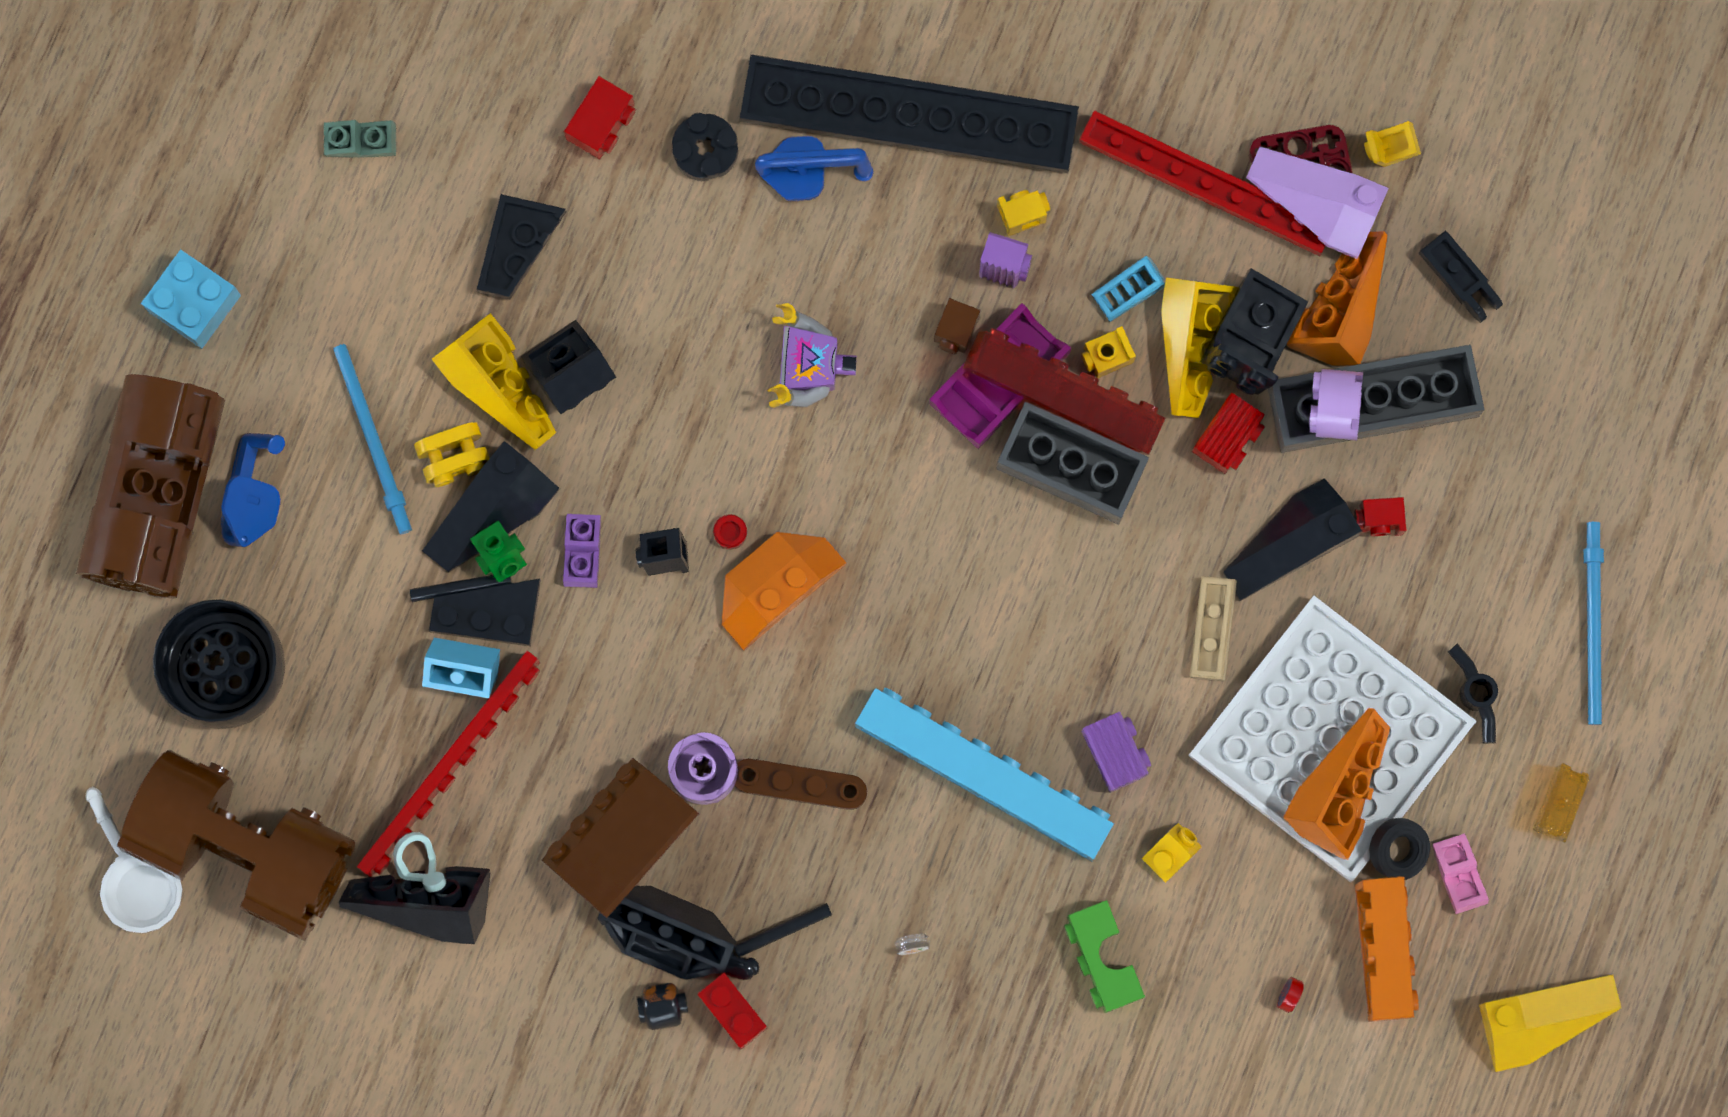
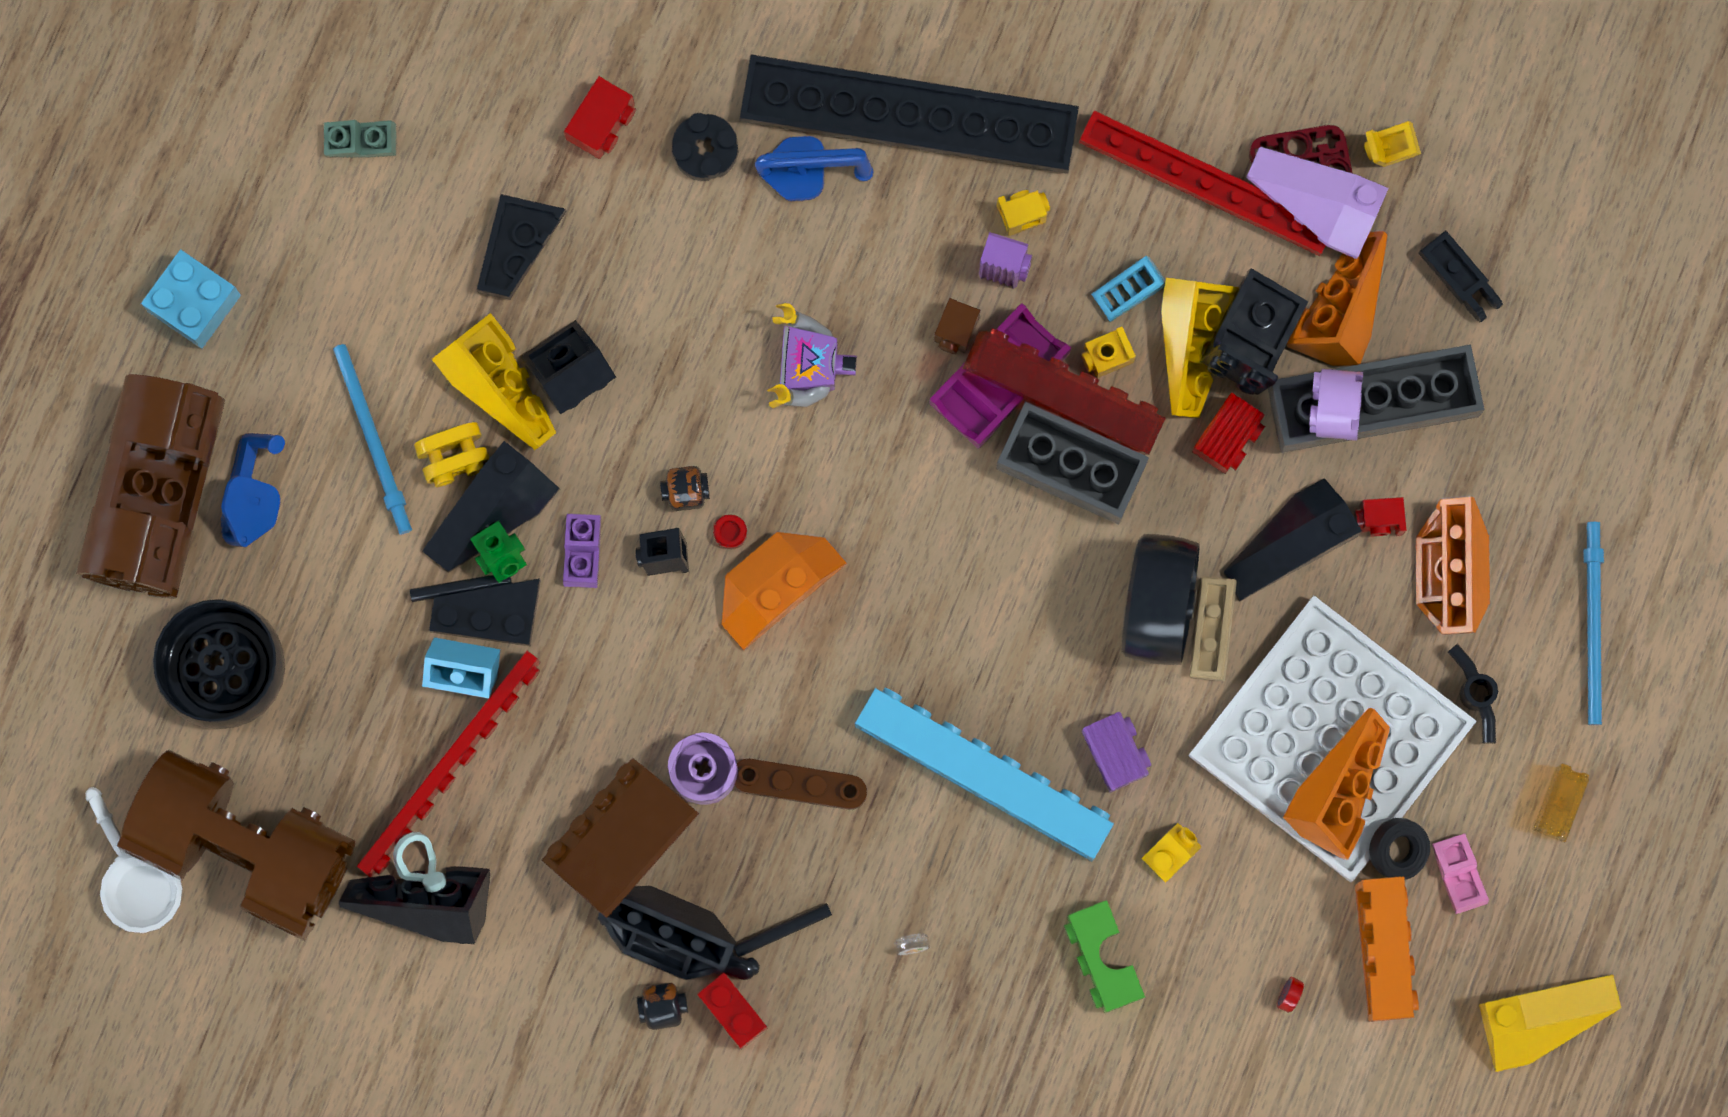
none -> head [660,466,710,511]
none -> black wheel [1122,534,1200,665]
none -> orange wedge [1416,497,1490,635]

